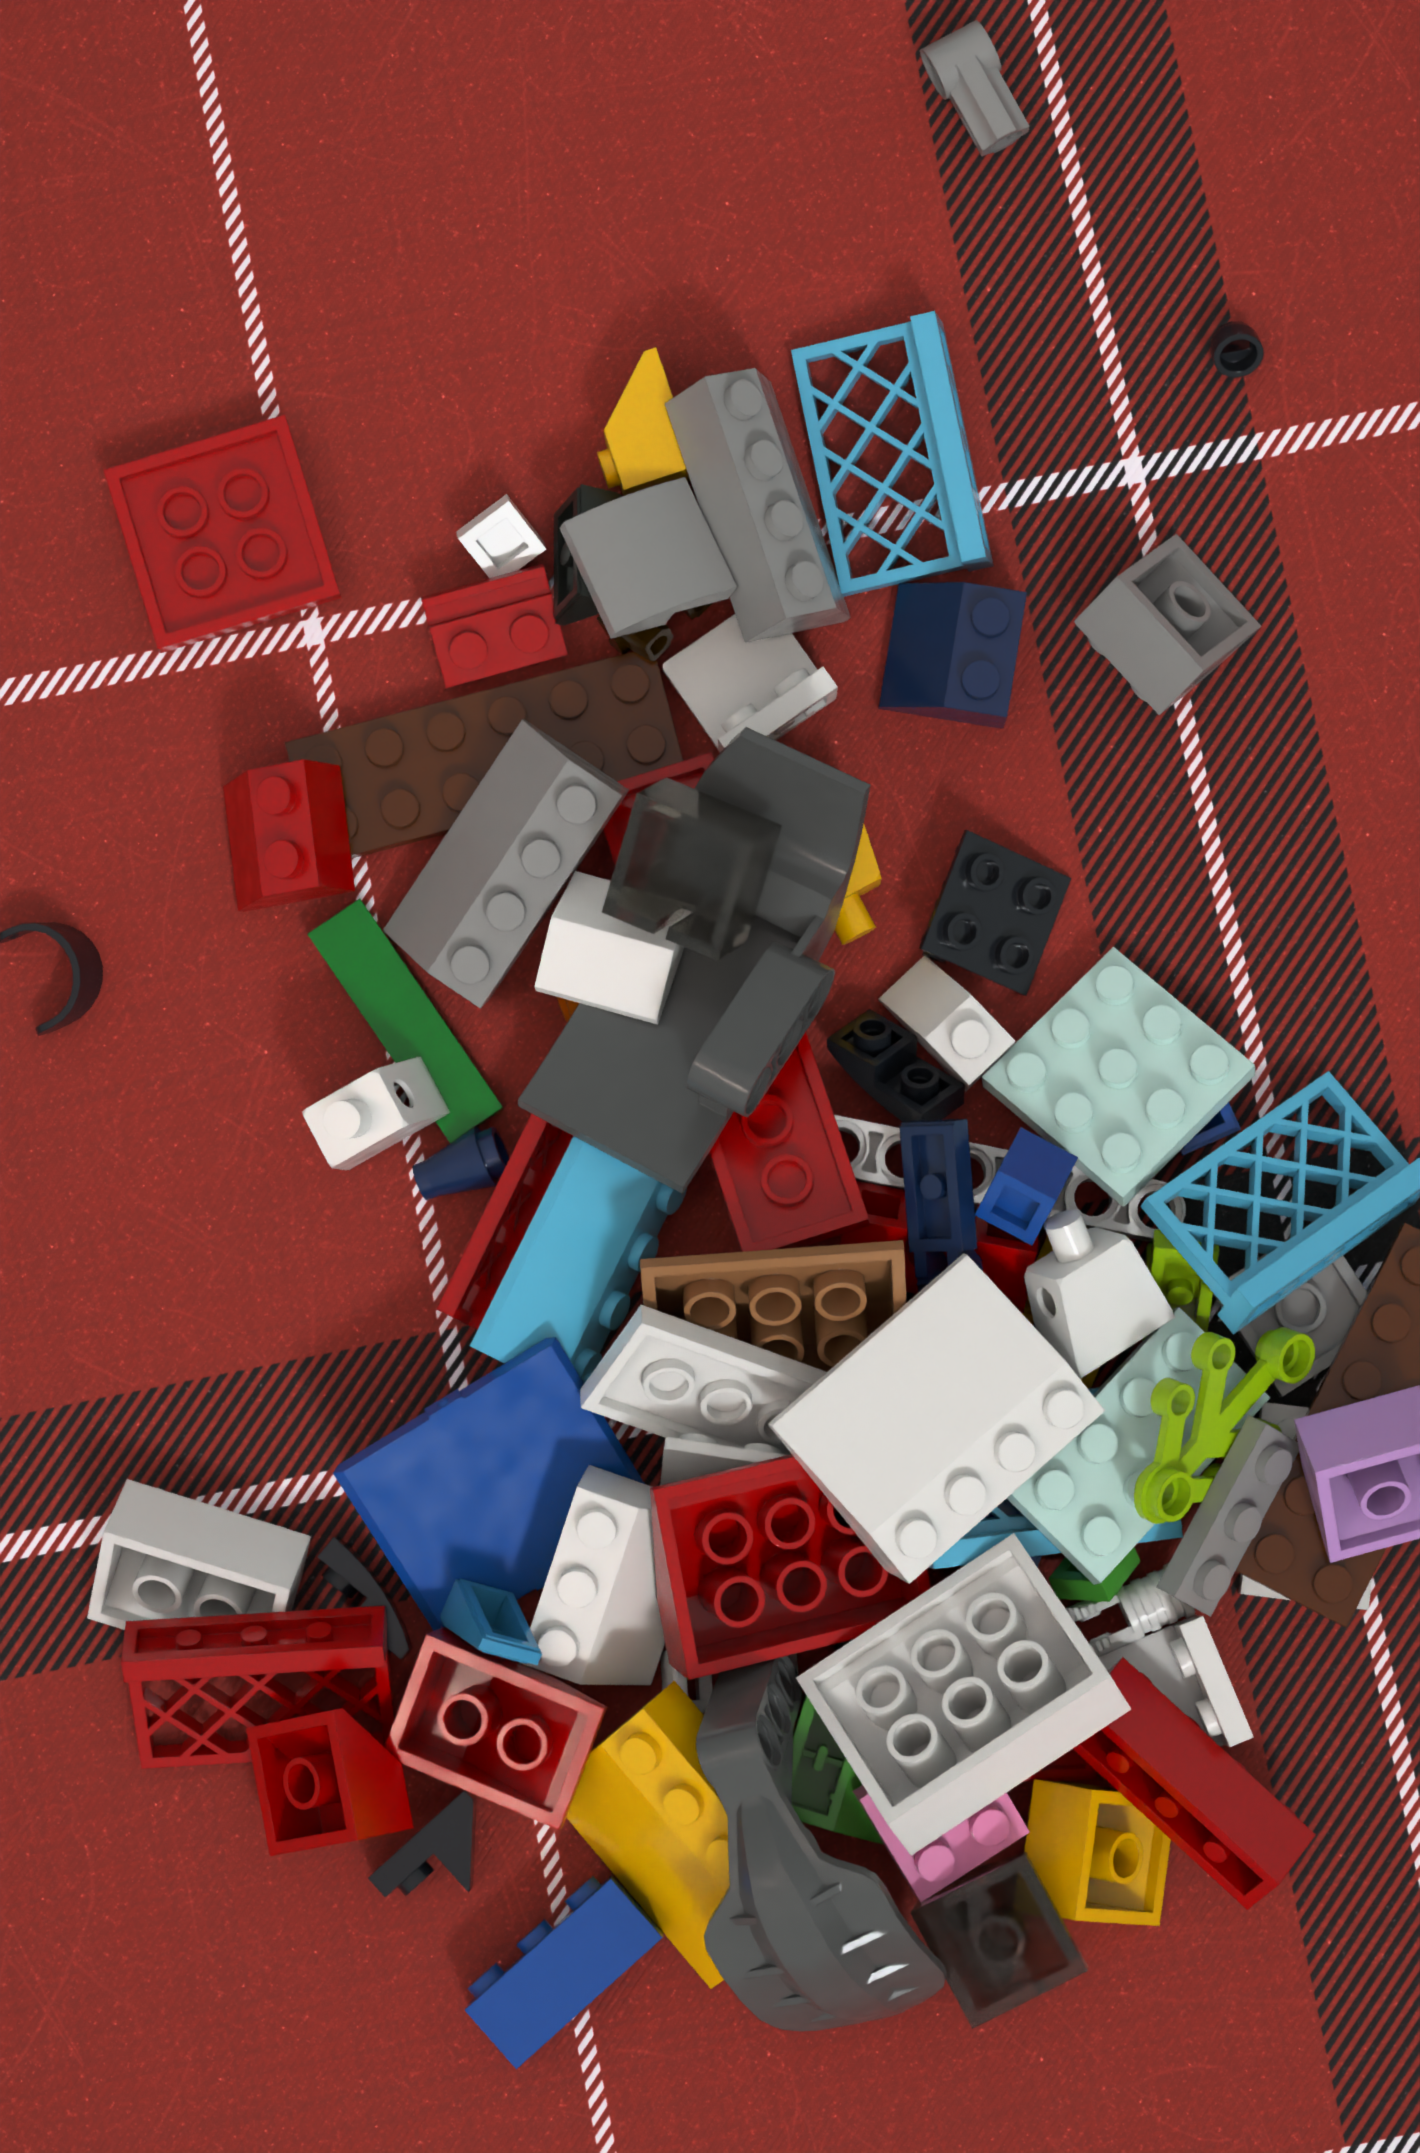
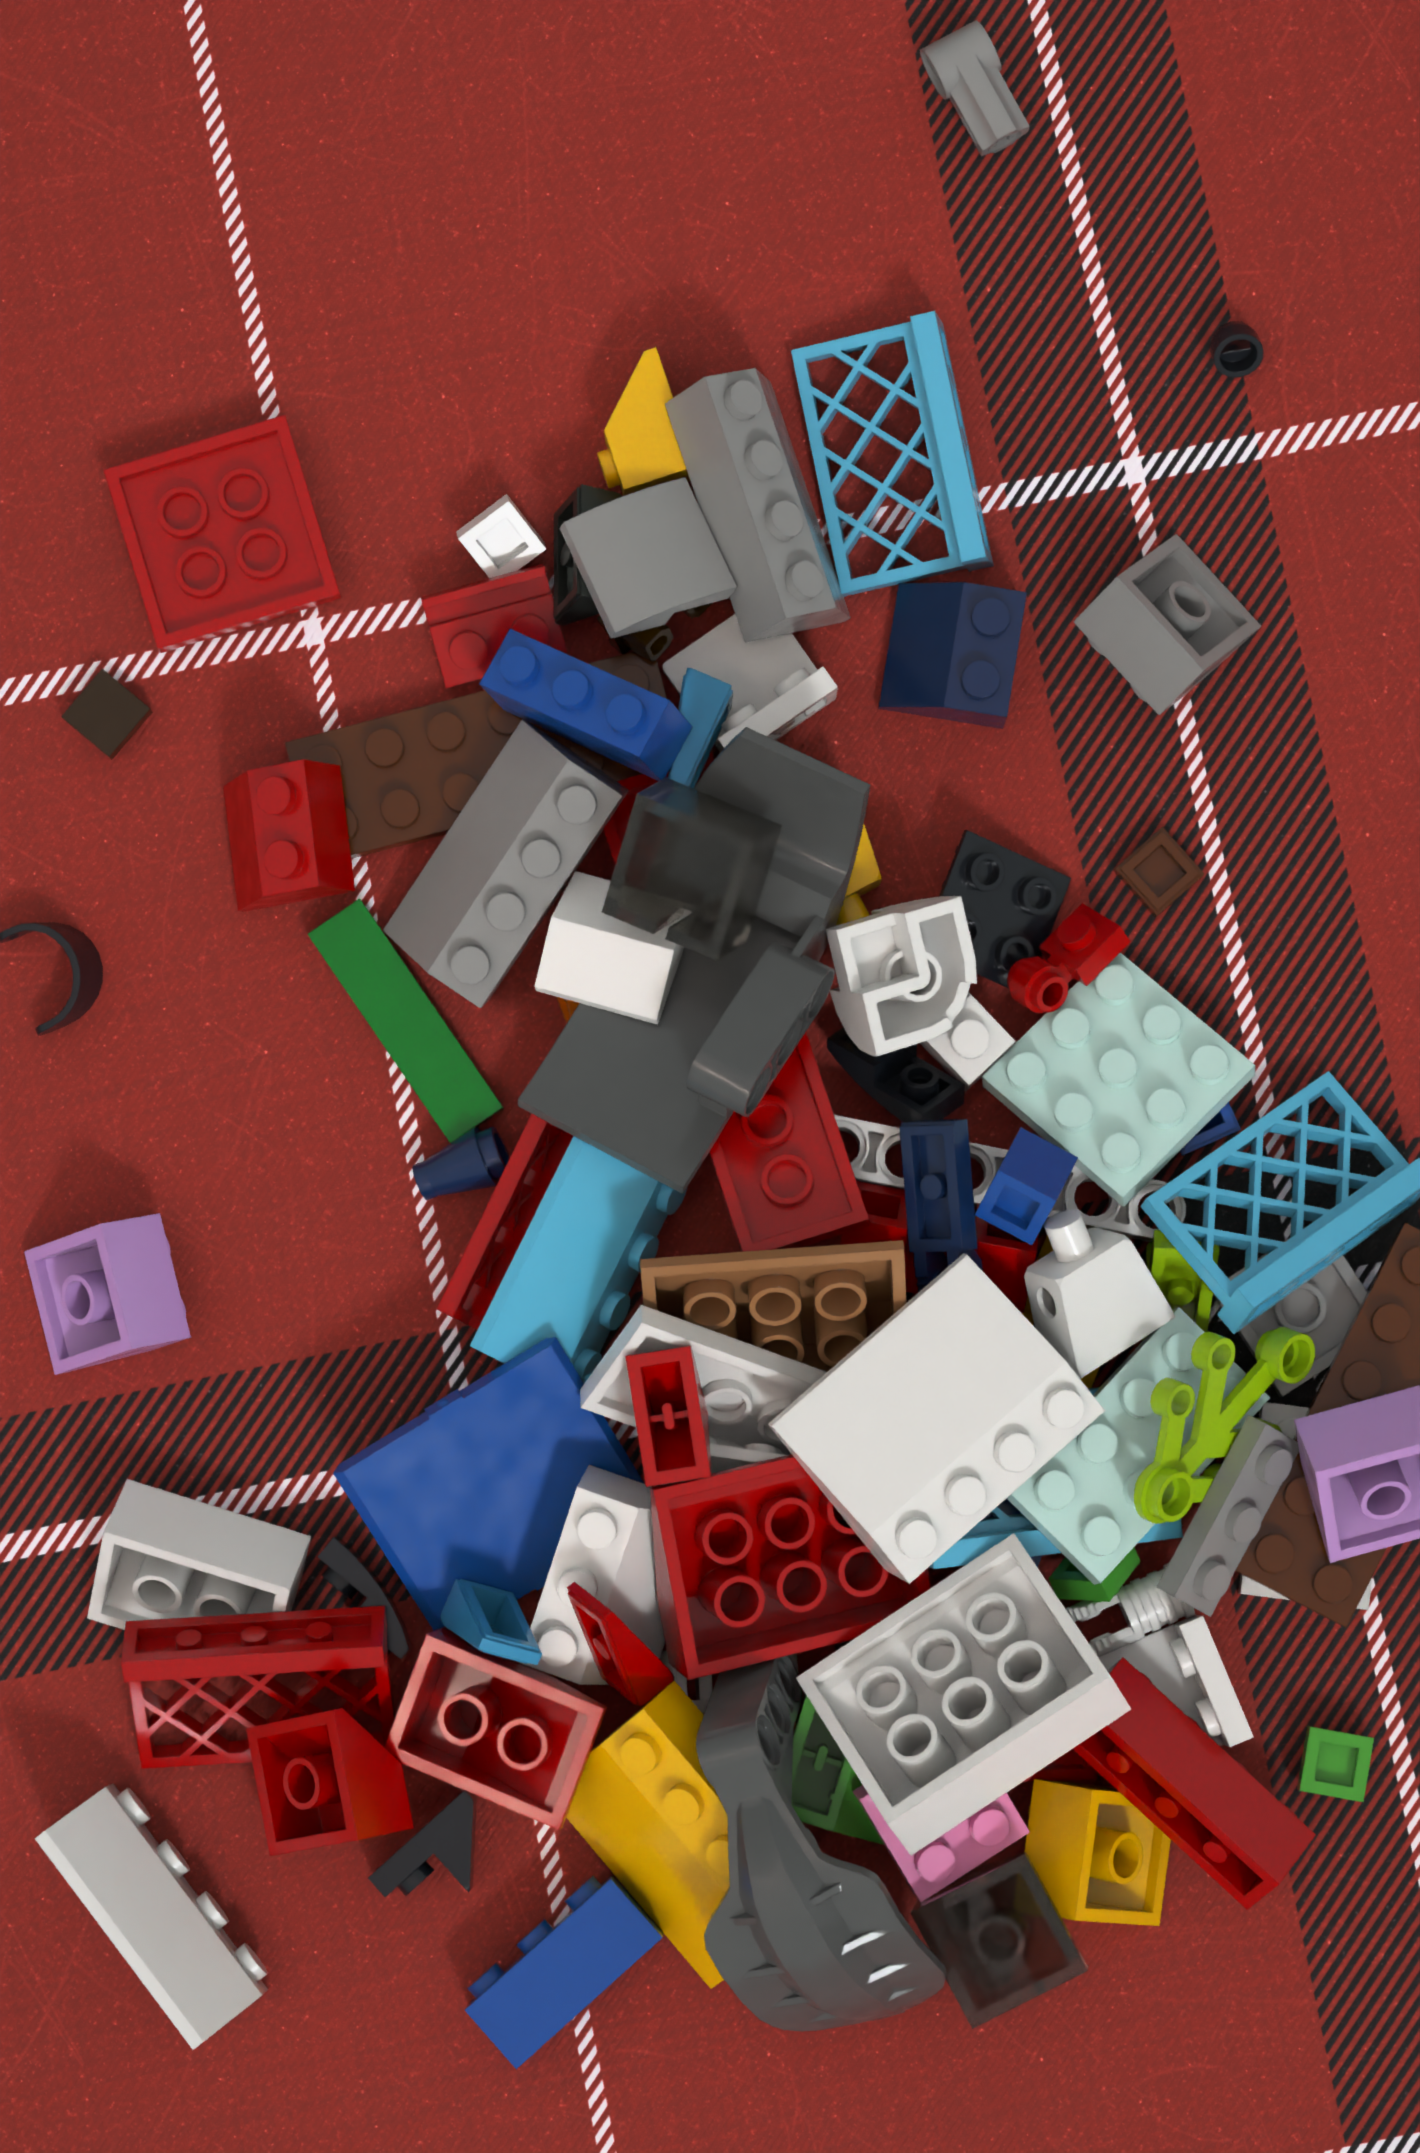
white torso [302,1057,451,1170] -> none
none -> lavender slope [24,1213,191,1375]
none -> white slope [34,1784,268,2050]
none -> dark brown tile [61,669,153,760]
none -> blue brick [479,629,693,783]
none -> red slope [567,1582,675,1707]
none -> red slope [625,1346,712,1487]
none -> dark azure slope [666,668,733,815]
none -> white brick [826,896,977,1057]
none -> red plate [1007,903,1131,1013]
none -> reddish brown tile [1114,827,1204,918]
none -> bright green plate [1297,1726,1374,1802]

